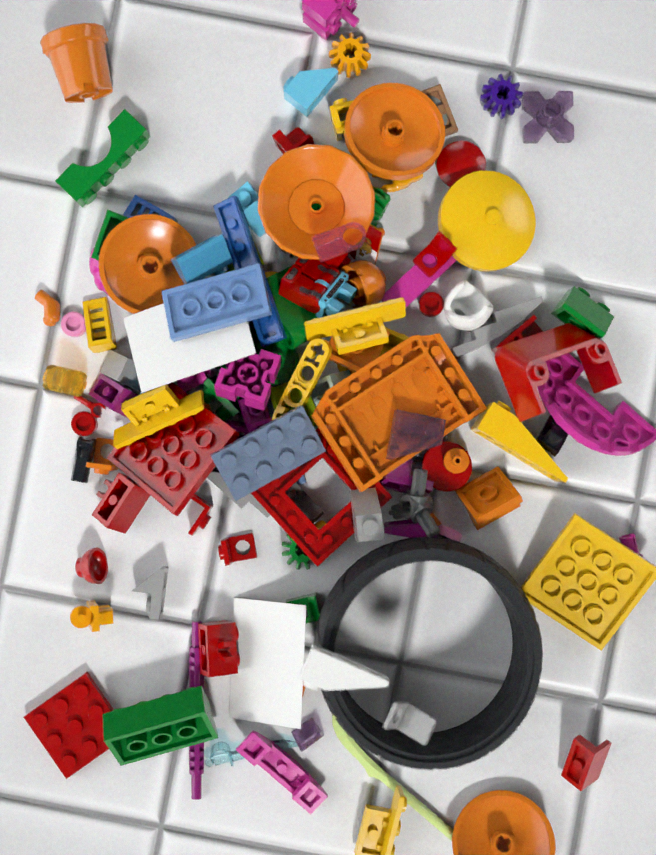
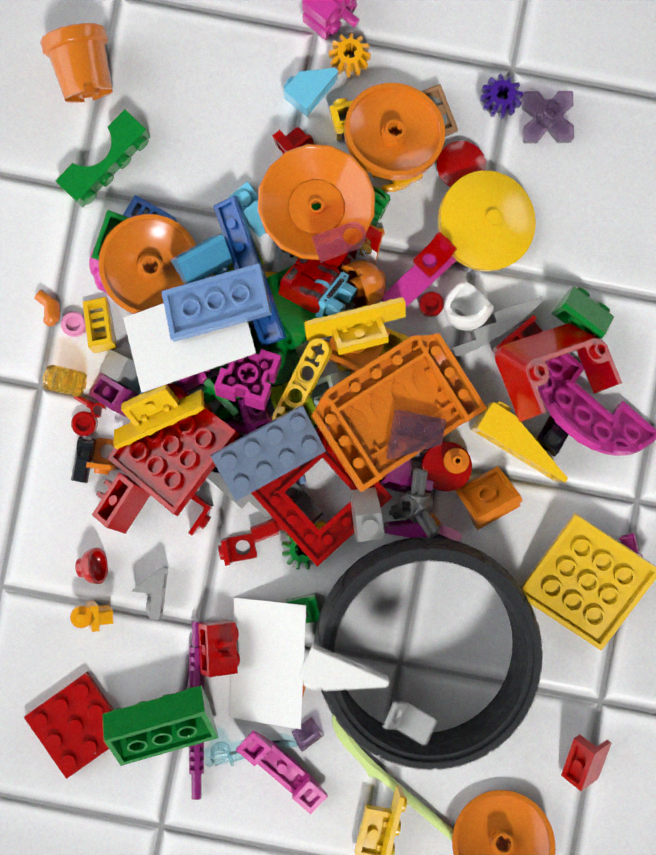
none -> red bar [250,518,284,543]

